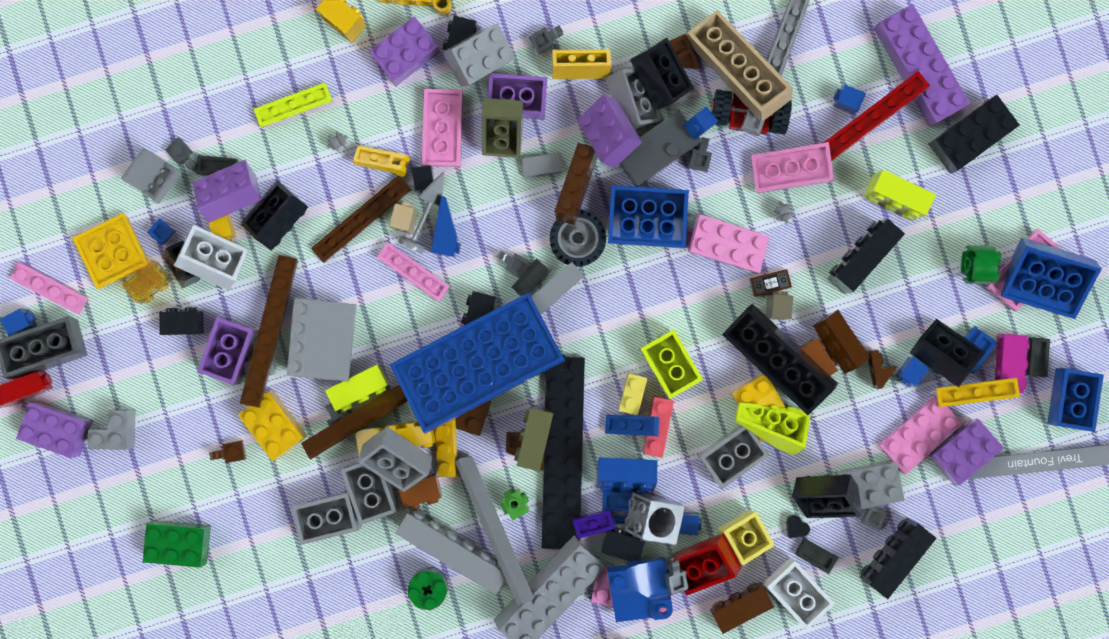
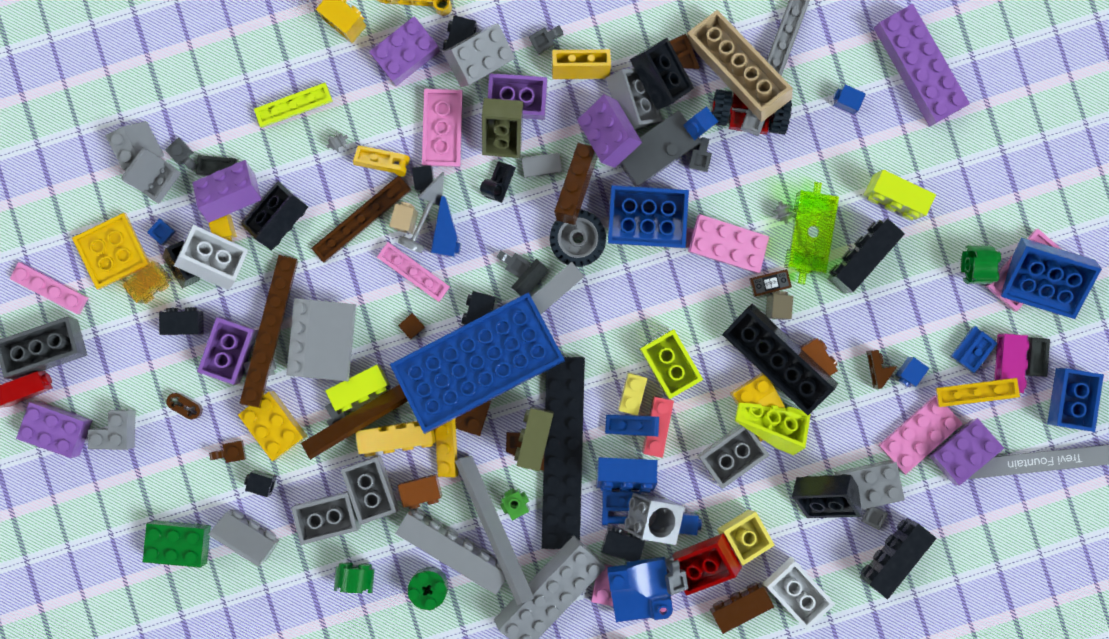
blue brick [0,309,37,336] -> none
light grey brick [358,427,432,492] -> none
dark purple plate [572,508,616,539] -> none
bright pink plate [751,142,834,194] -> none
black tile [786,514,810,538] -> none
pearl dark grey tile [795,538,838,574] -> none
reddish brown brick [813,310,870,374] -> none
red plate [823,71,930,162] -> none
black slope [910,318,986,387] -> none
black brick [928,94,1020,174] -> none
none -> light grey slope [105,121,165,171]
none -> reddish brown beam [166,393,203,420]
none -> light grey slope [208,509,280,566]
none -> black brick [244,470,277,497]
none -> green brick [334,562,375,593]
none -> reddish brown tile [398,313,425,340]
none -> black plate [480,161,516,203]
none -> clear neon green brick [784,182,839,285]

